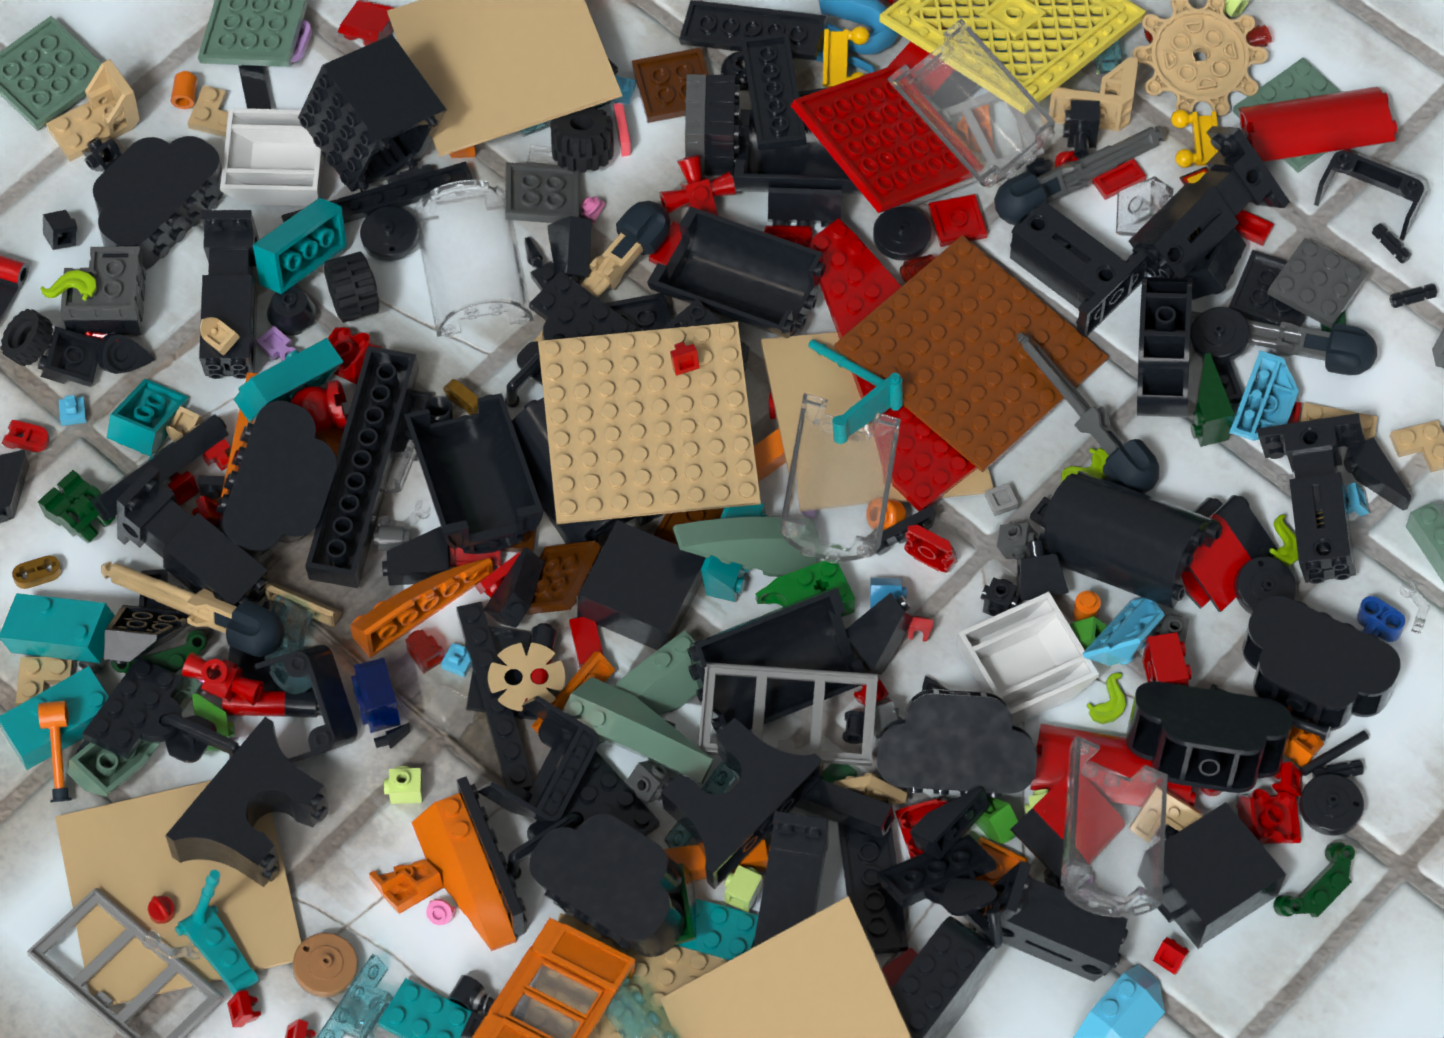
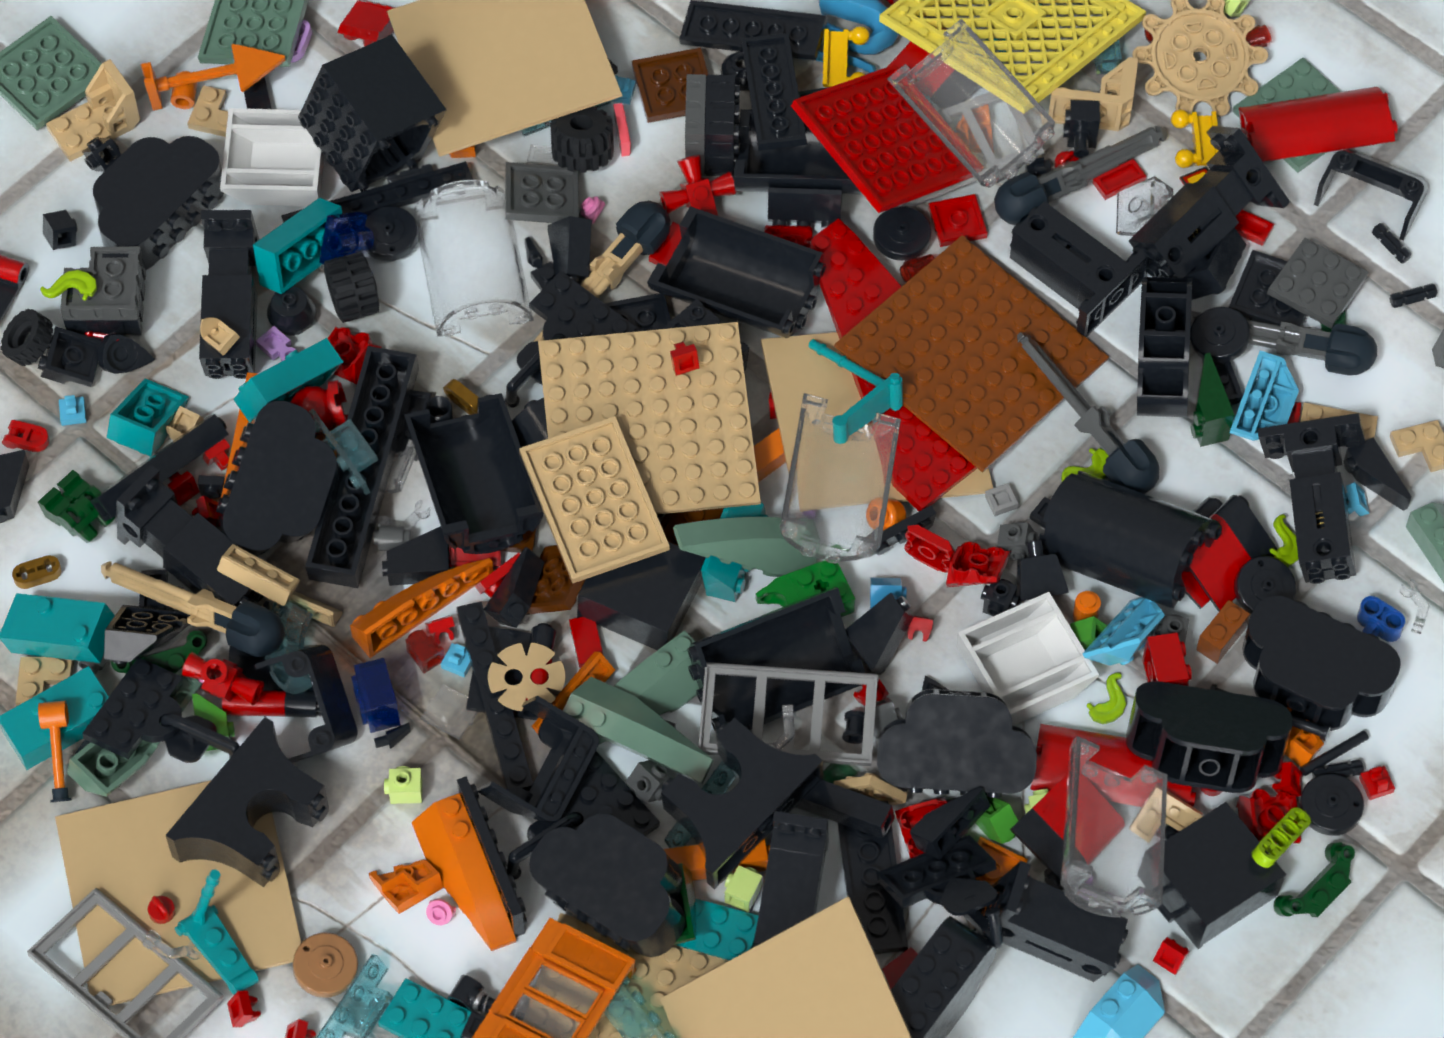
none -> orange piece [141,44,286,111]
none -> tan slope [217,544,300,606]
none -> clear light blue bracket [309,409,378,495]
none -> clear blue plate [319,212,374,264]
none -> red tile [425,616,455,644]
none -> tan plate [519,416,670,584]
none -> clear arm [767,705,795,750]
none -> red slope [946,541,1010,588]
none -> dark orange piece [1196,600,1250,664]
none -> lime beam [1252,807,1311,868]
none -> red tile [1359,766,1395,800]

